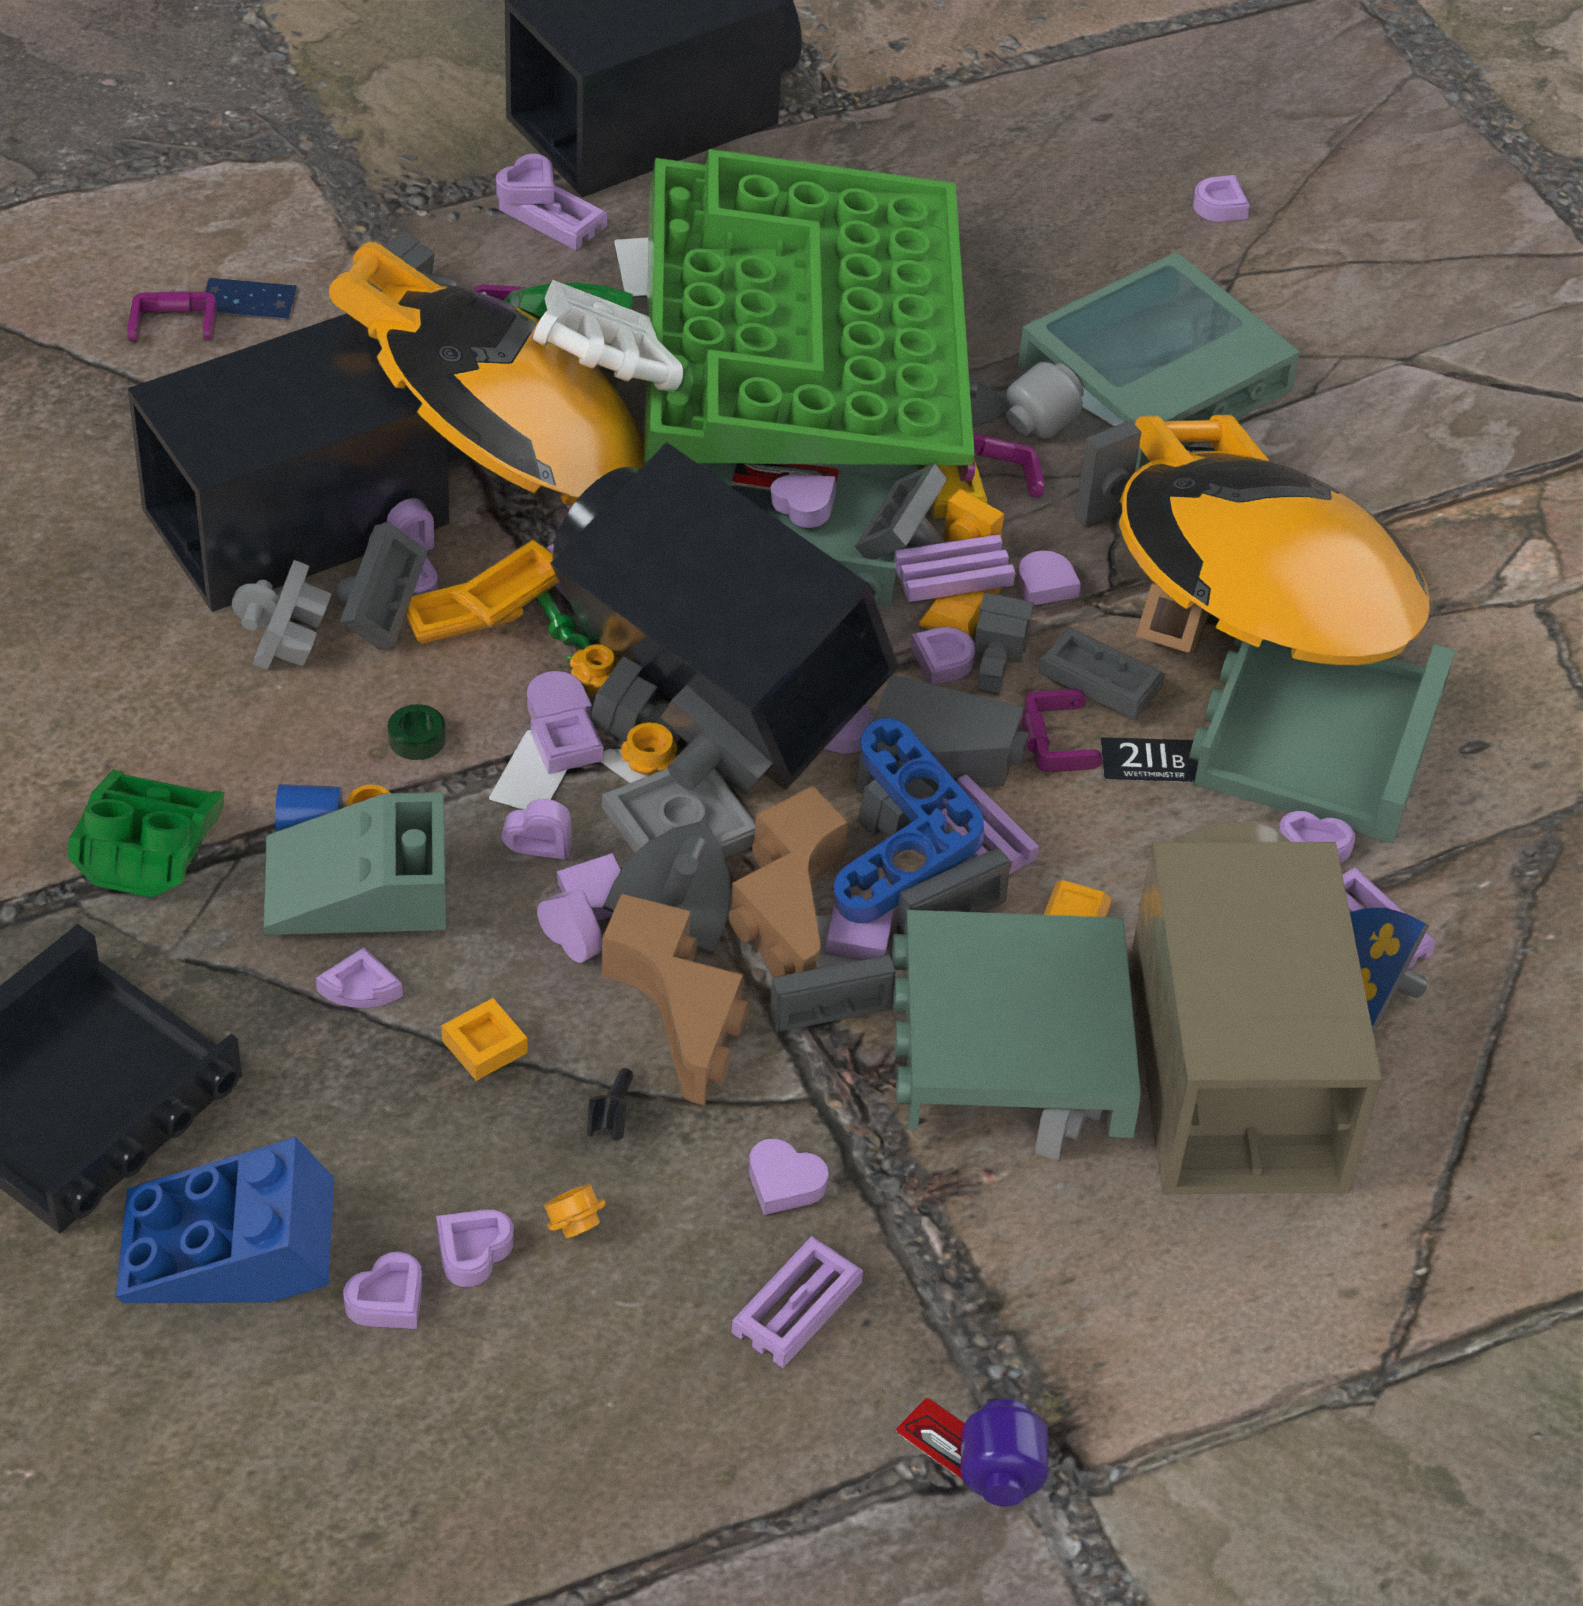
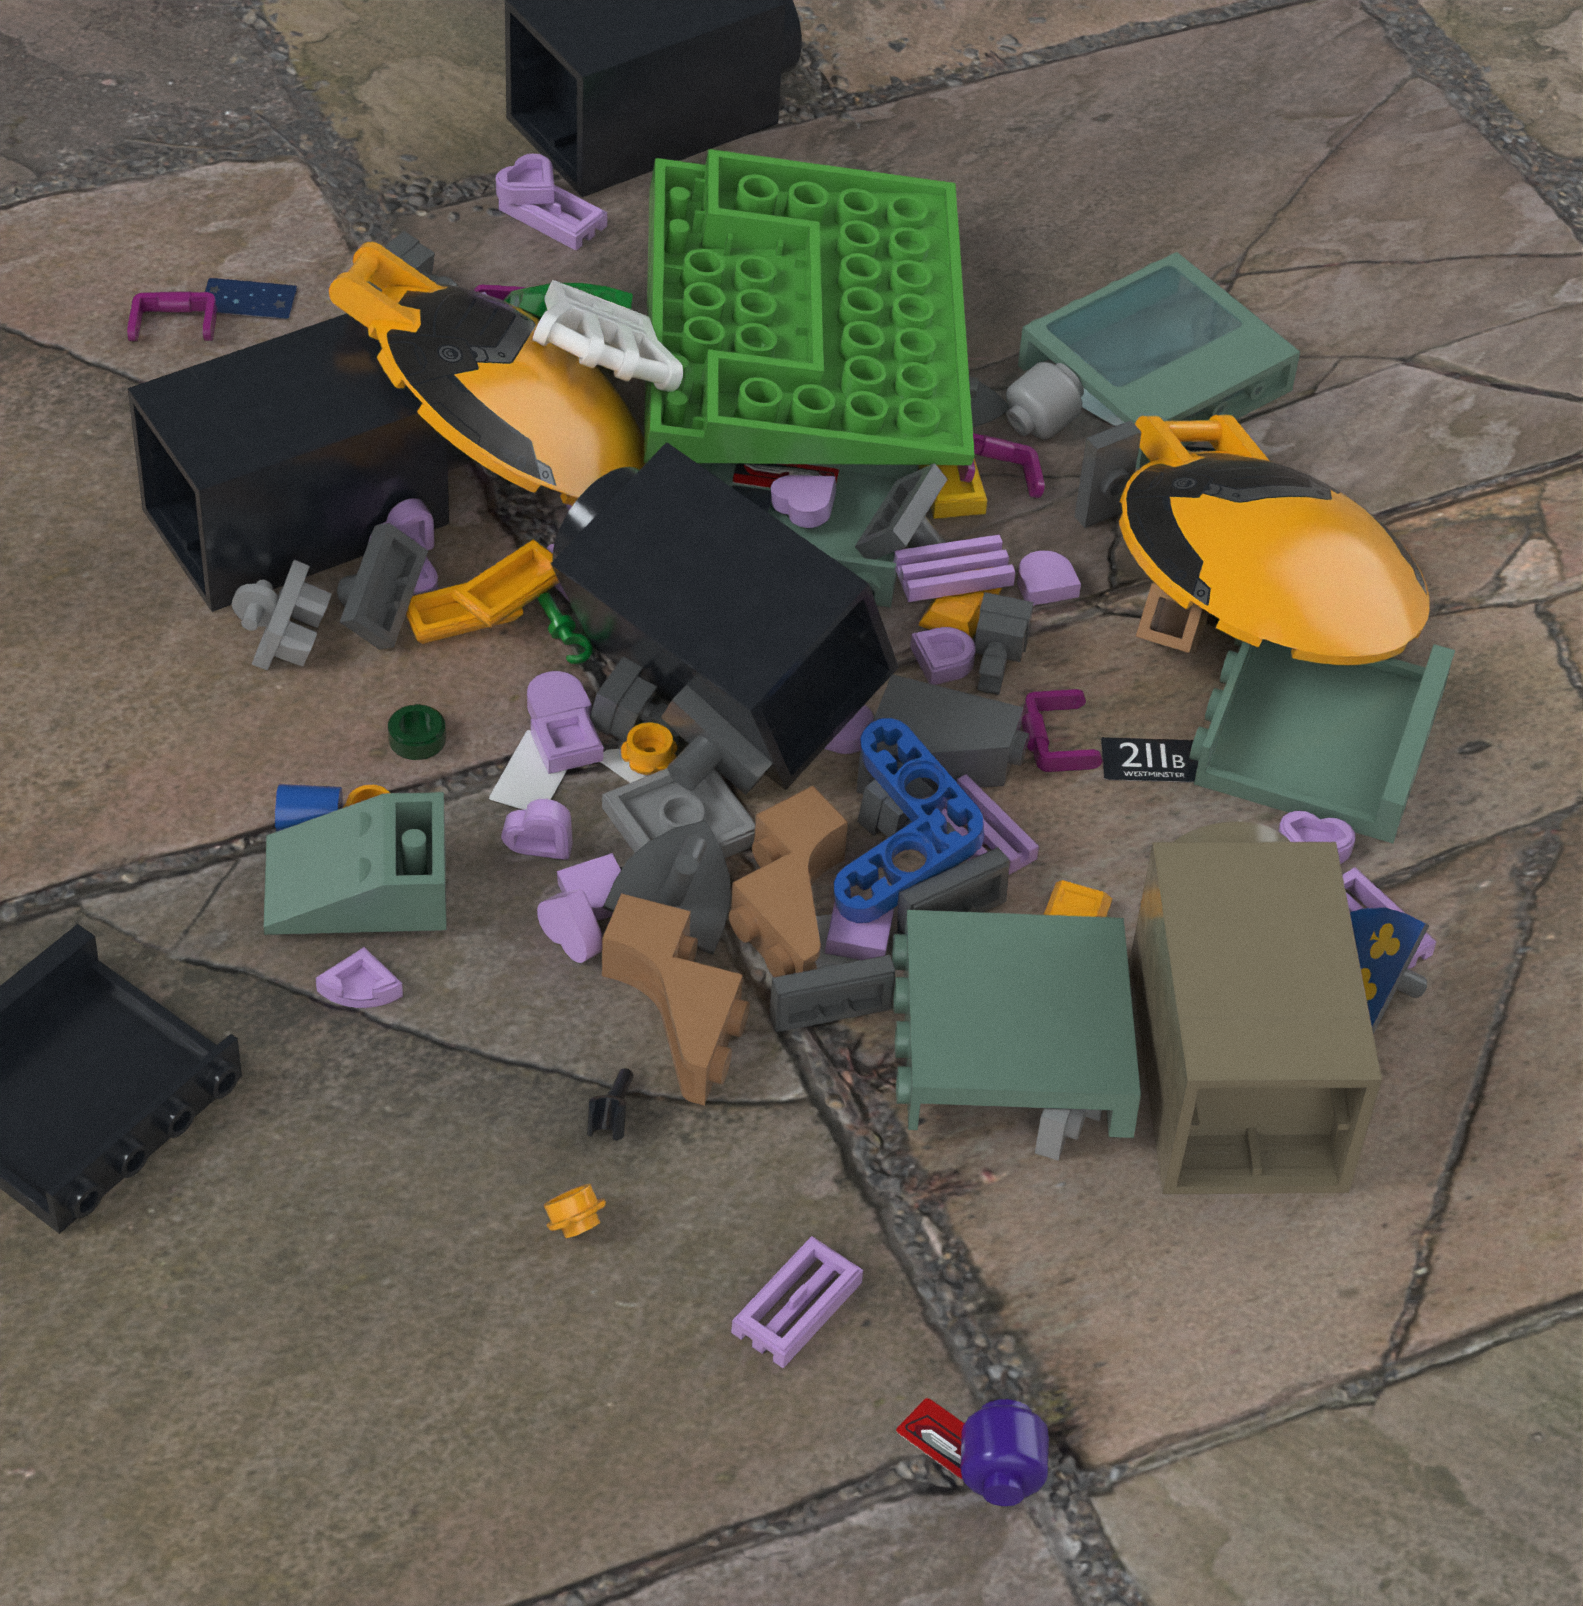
green slope [68,769,225,898] -> none
blue slope [116,1137,334,1303] -> none
lavender tile [343,1251,423,1329] -> none
lavender tile [436,1209,514,1287] -> none
light orange plate [441,998,528,1081] -> none
light orange plate [570,644,620,696] -> none
white sticker [614,237,648,297] -> none
lavender tile [749,1139,829,1215] -> none
light orange plate [943,489,1004,542] -> none
dark grey plate [1038,626,1165,720] -> none
lavender tile [1193,175,1250,222] -> none

